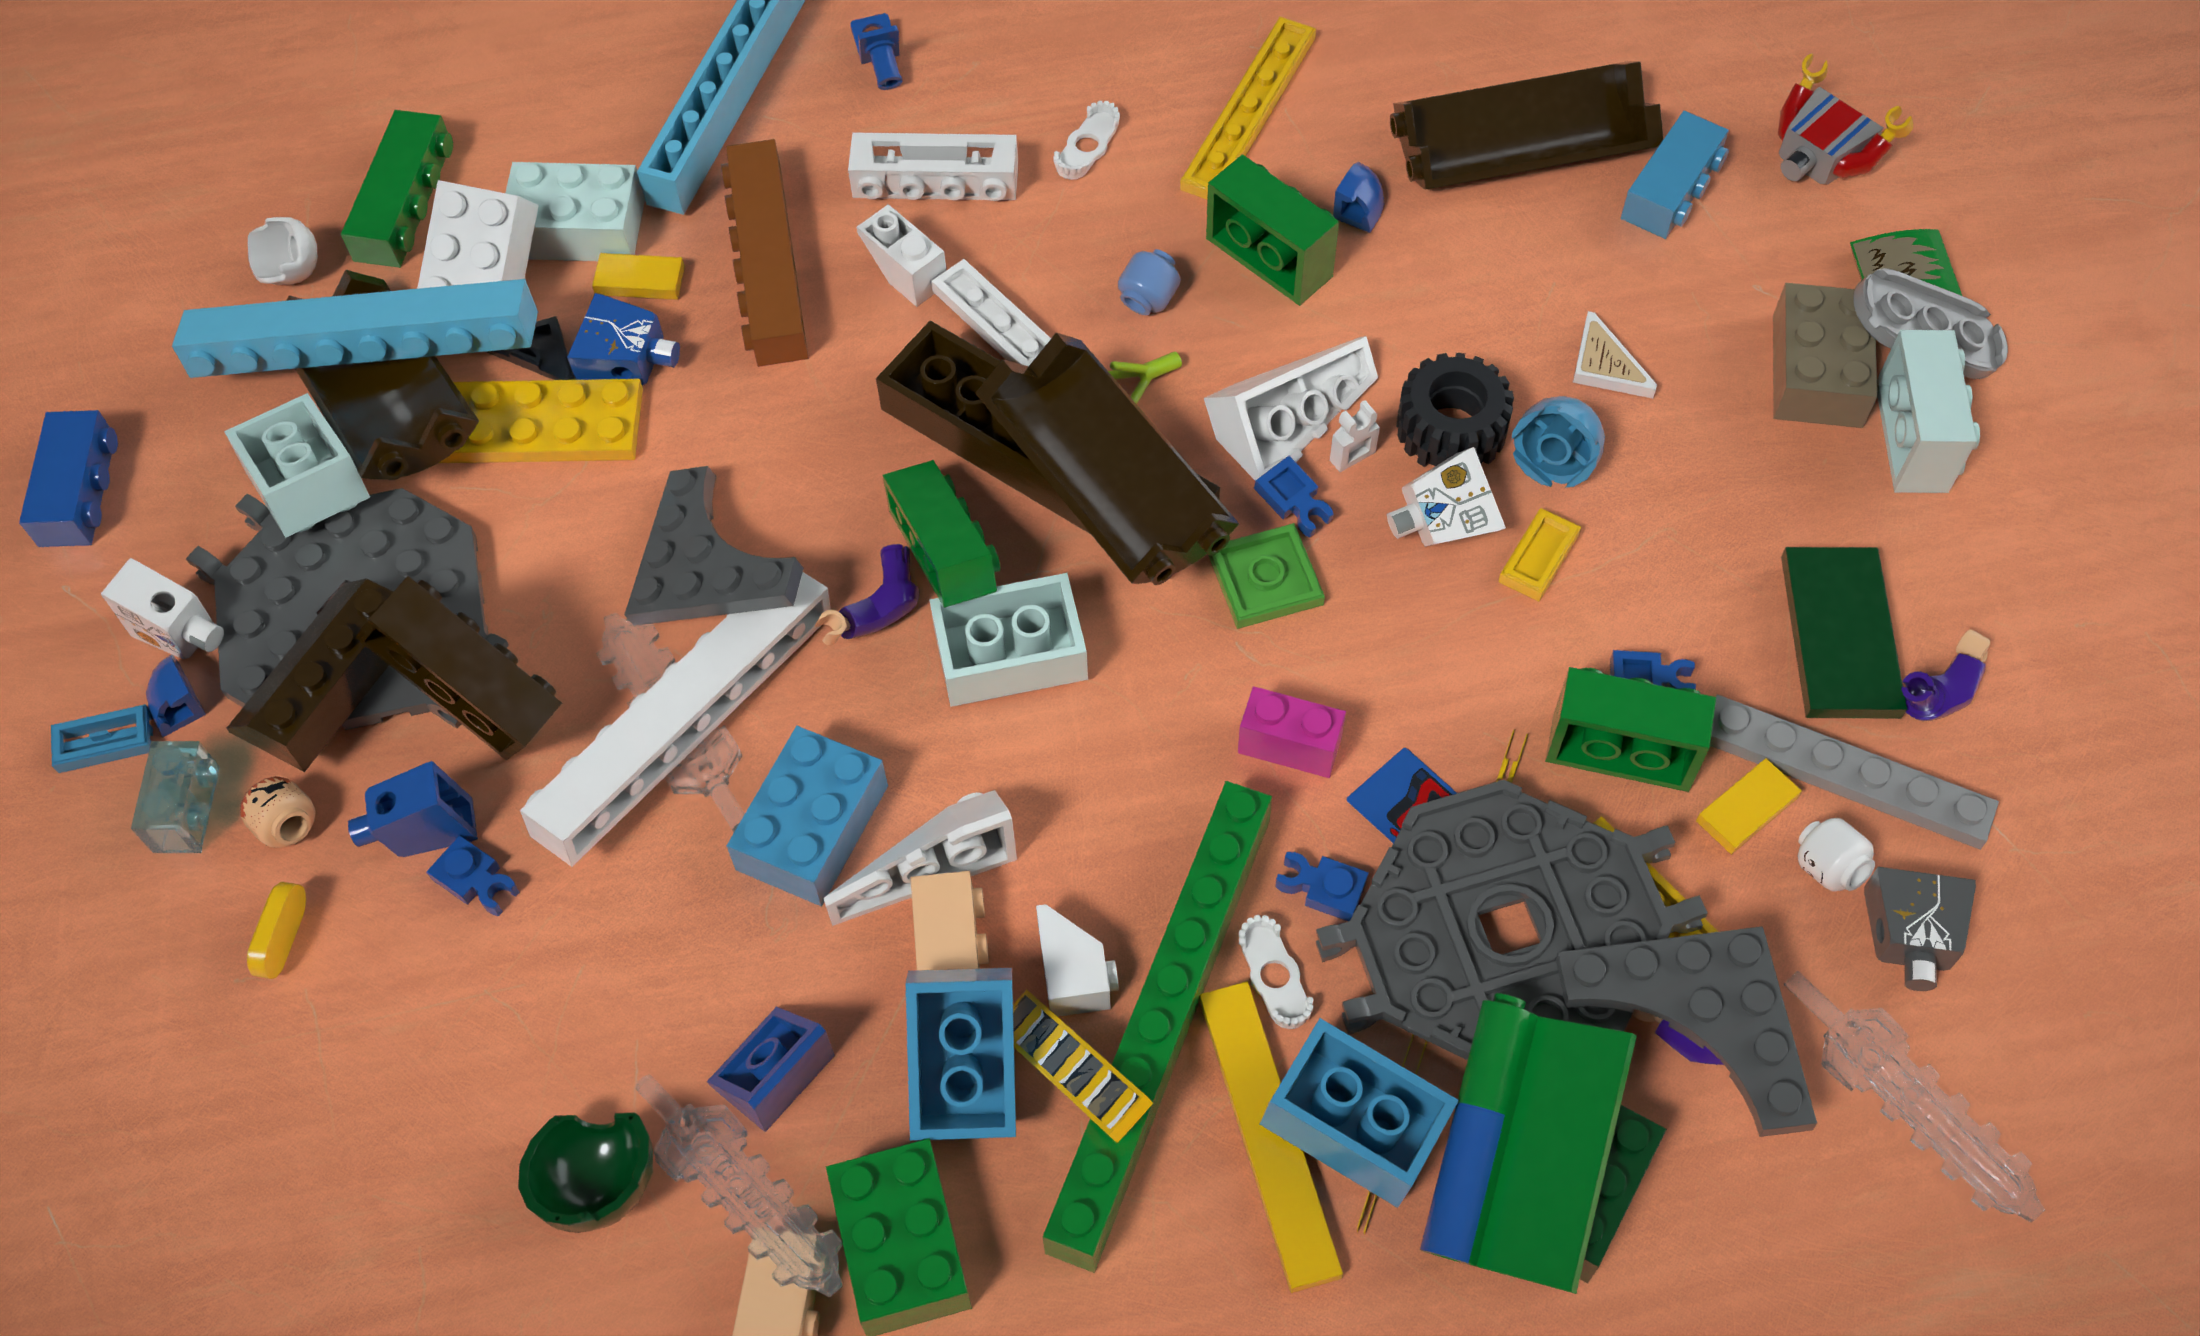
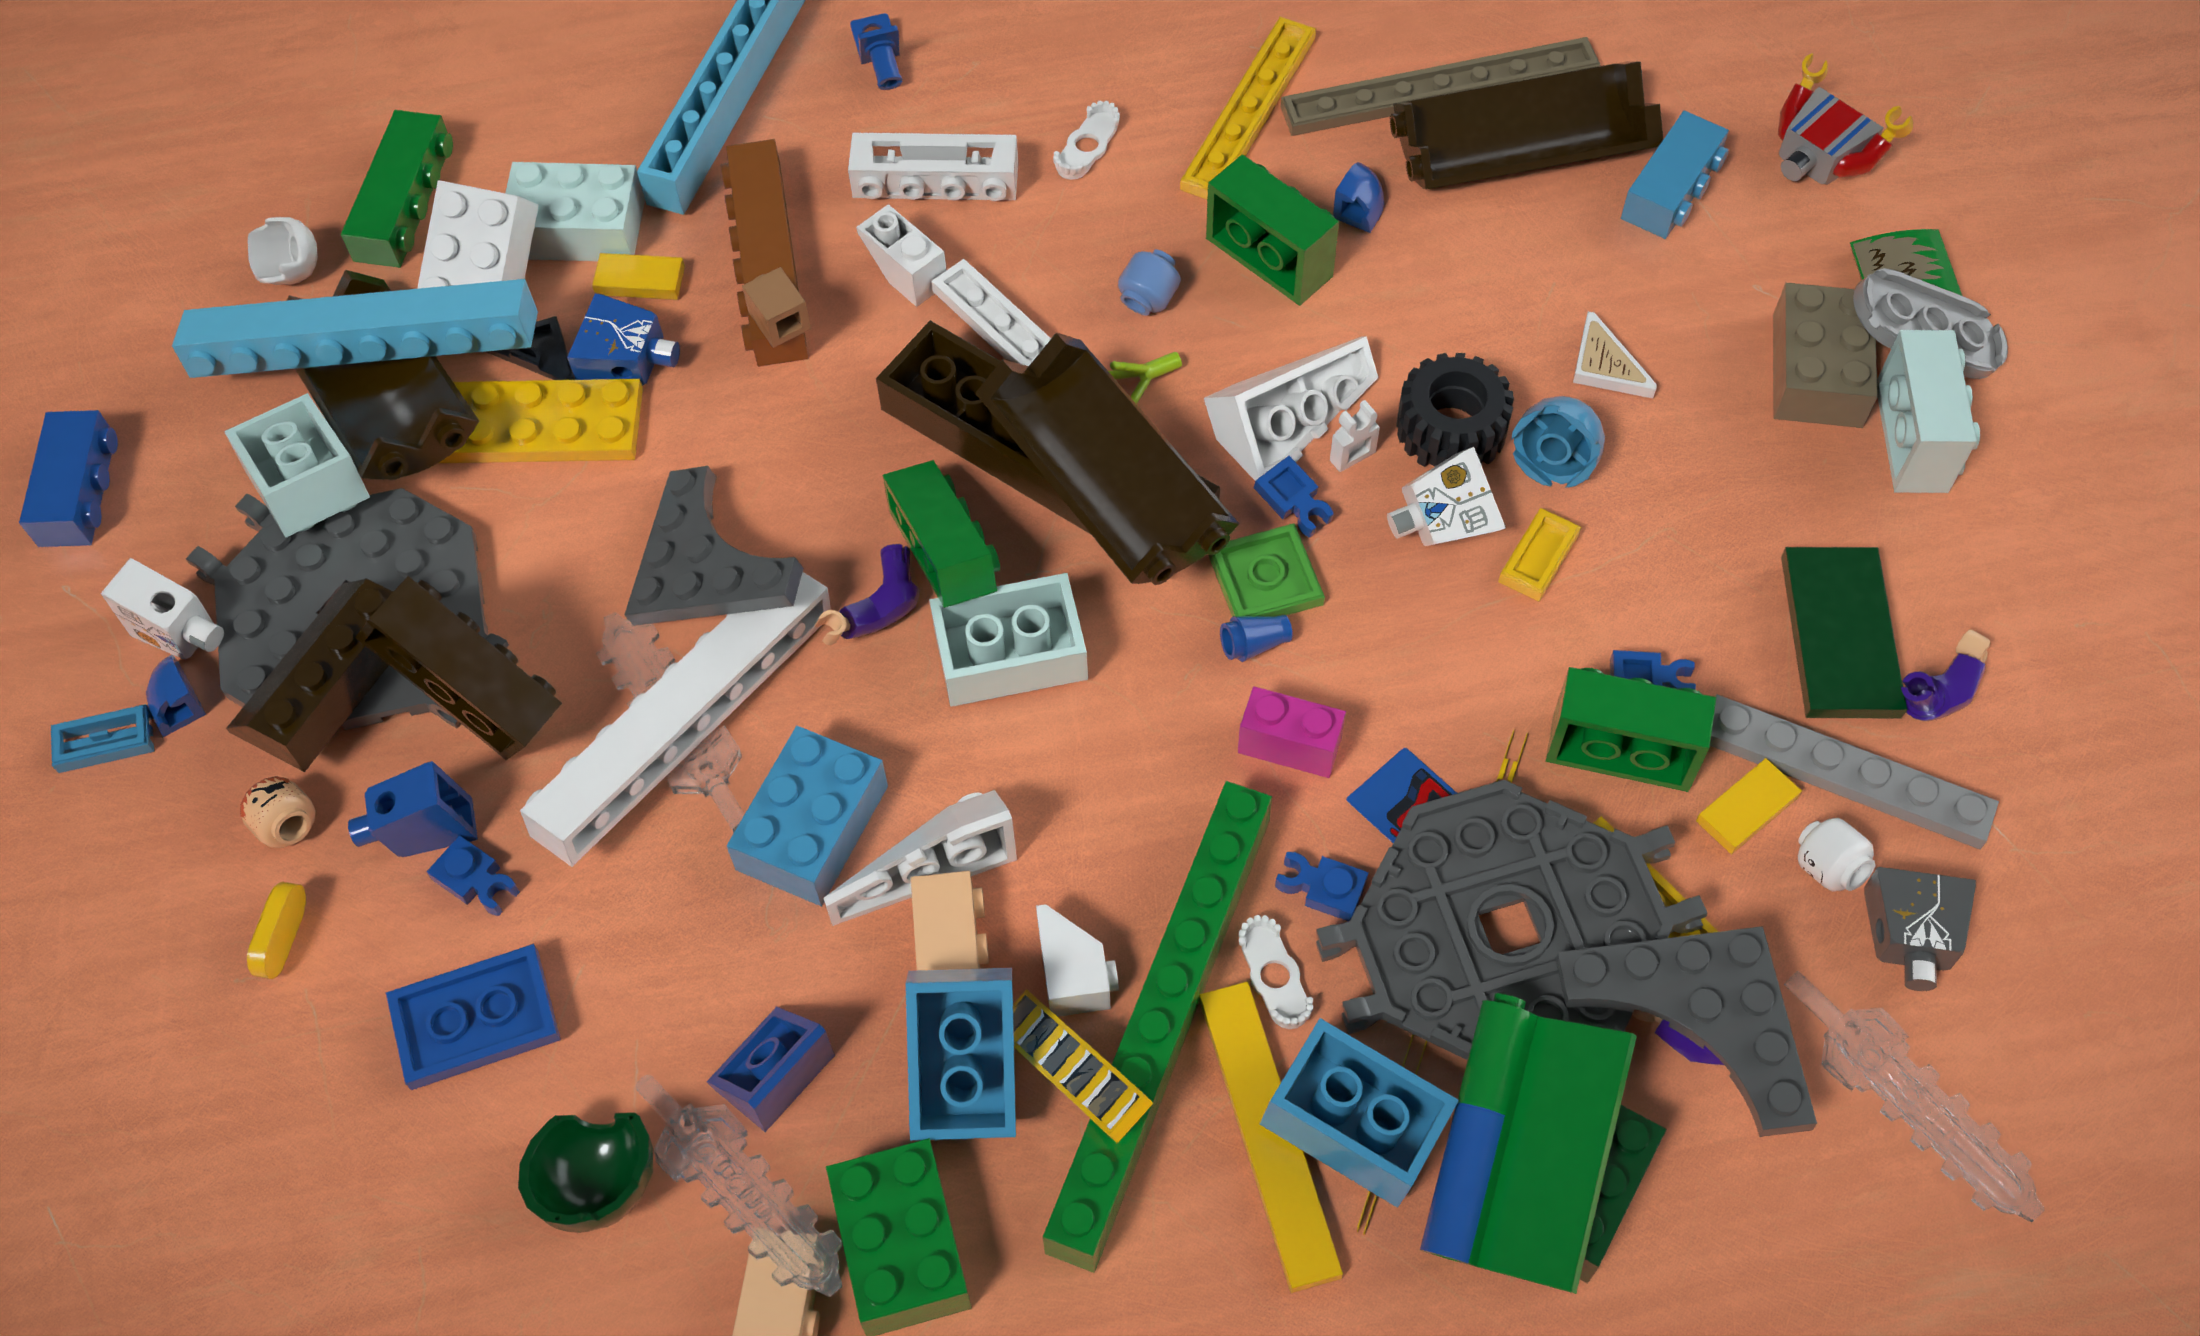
clear light blue brick [131,741,220,853] -> none
none -> blue plate [386,944,561,1090]
none -> medium nougat brick [742,267,811,348]
none -> blue cone [1220,615,1293,662]
none -> dark tan tile [1280,37,1601,136]

